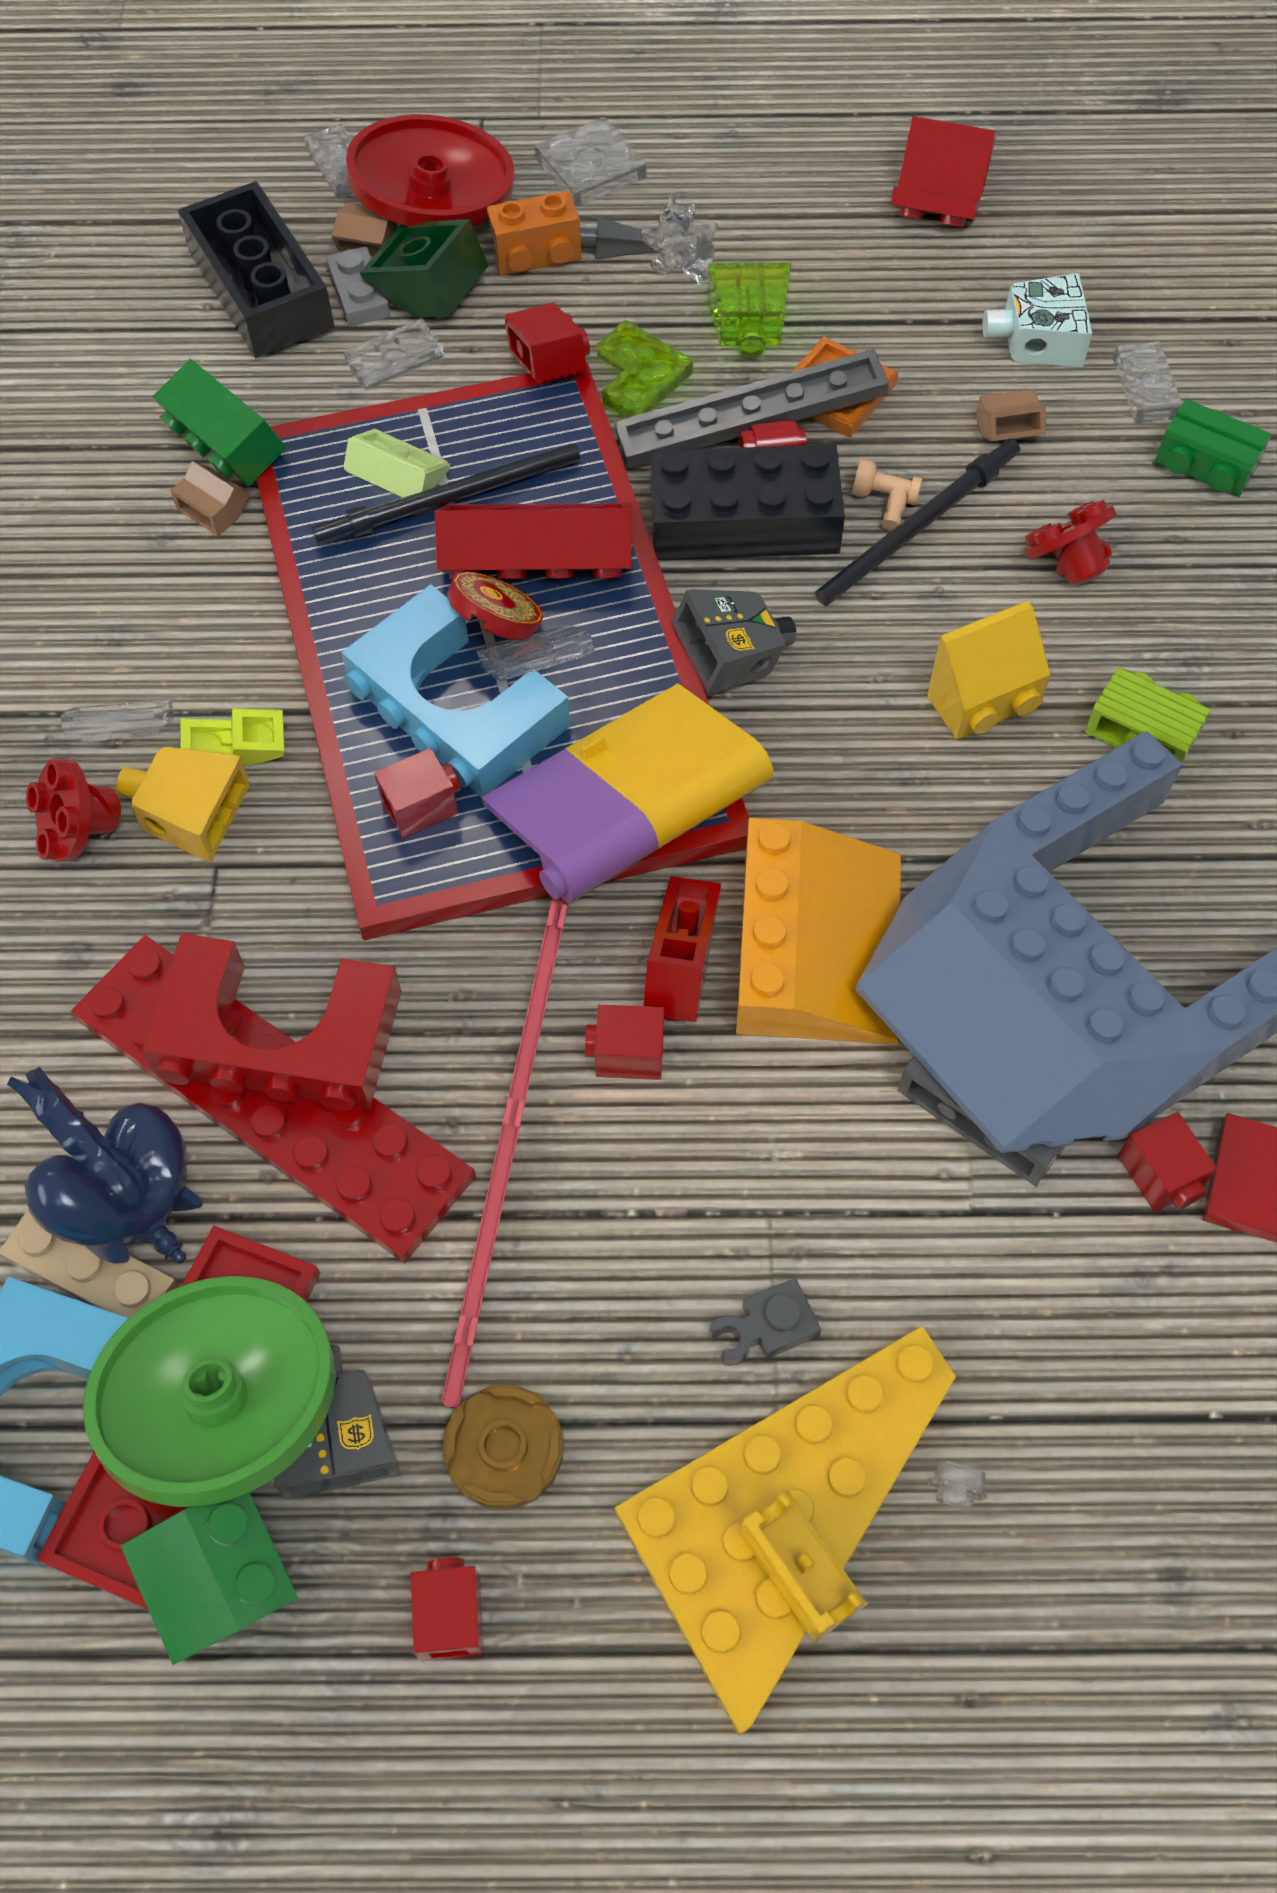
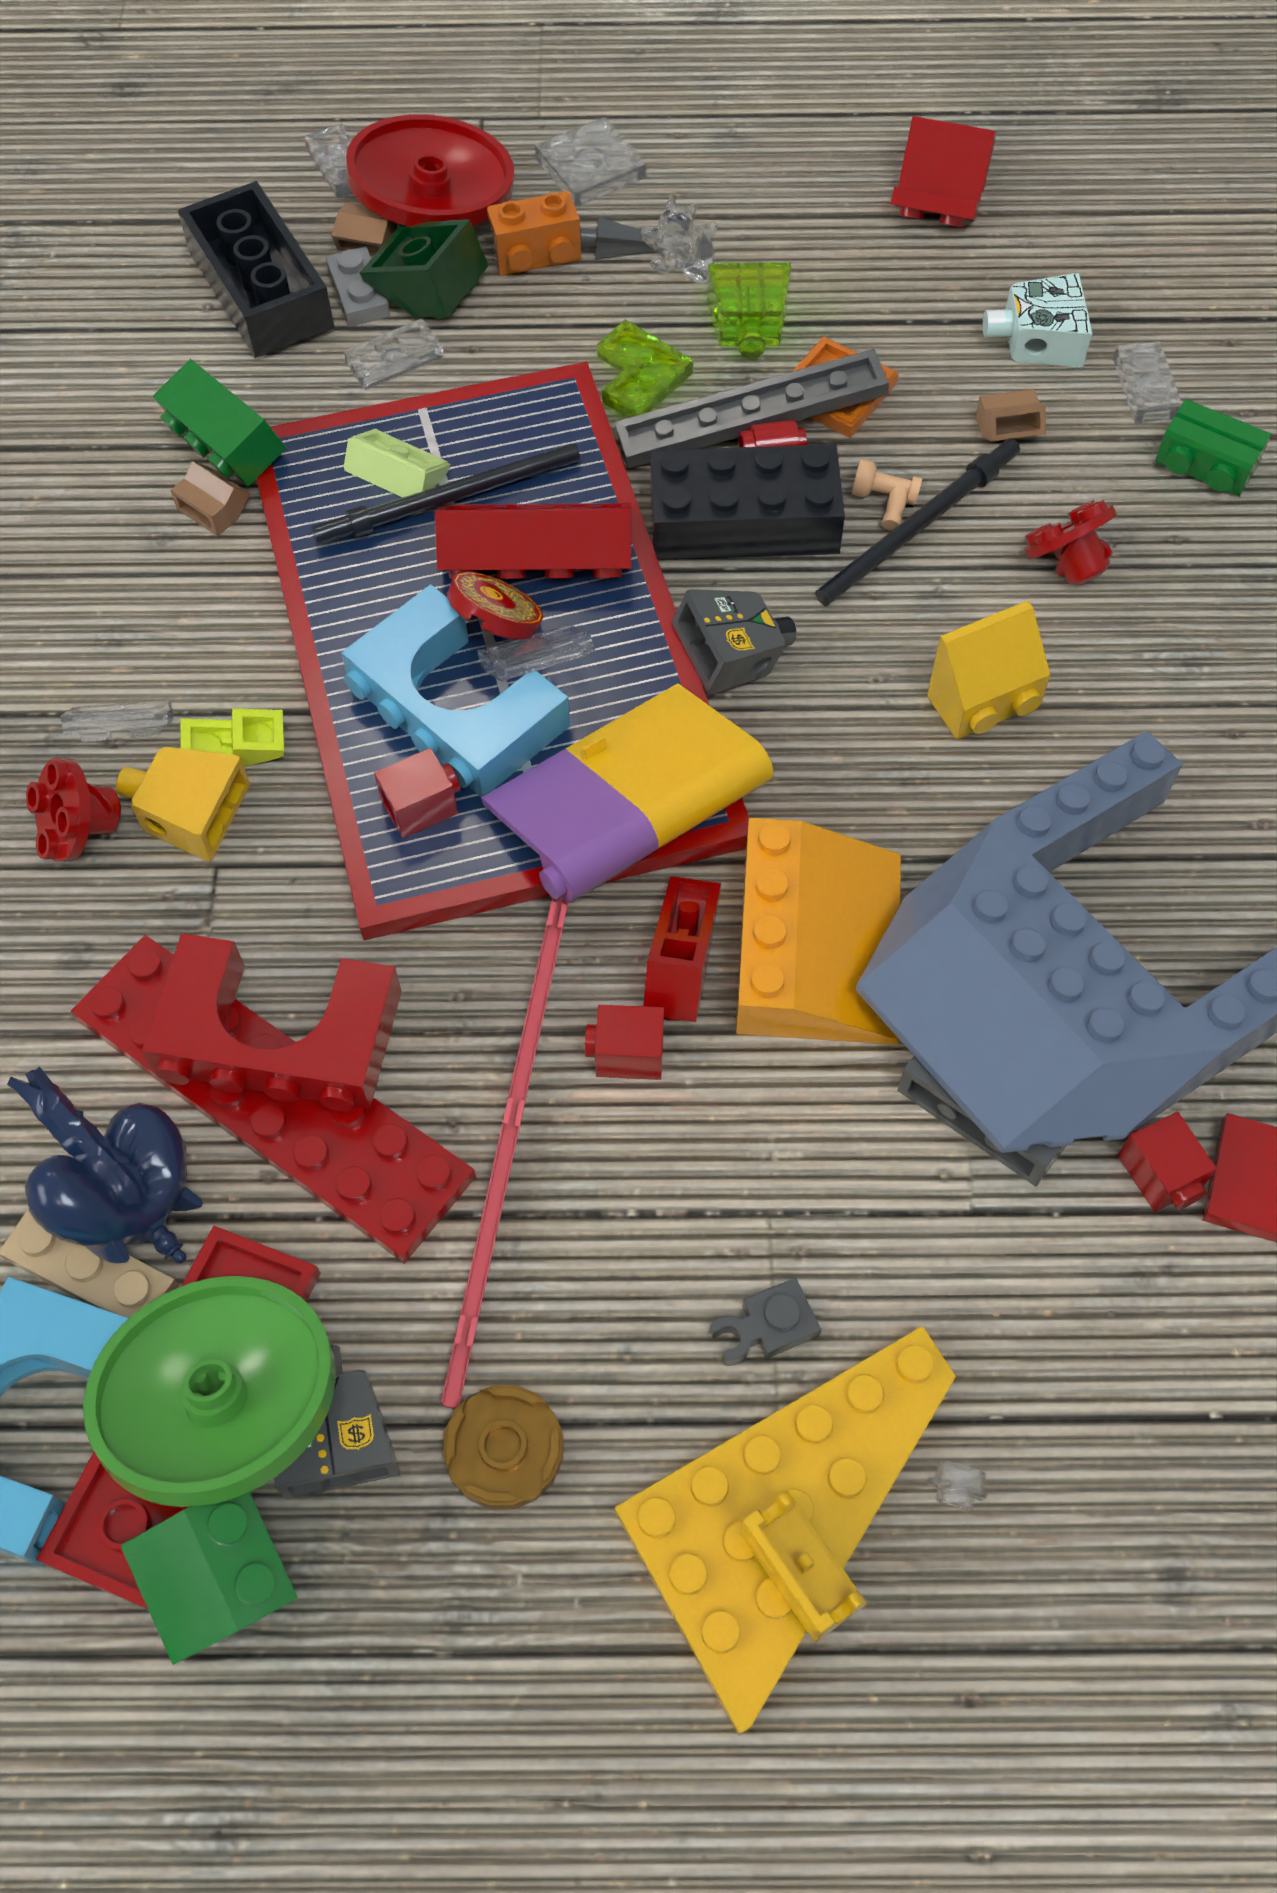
red brick [411,1557,484,1661] -> none
red brick [504,302,590,384] -> none
lime brick [1085,667,1211,764] -> none

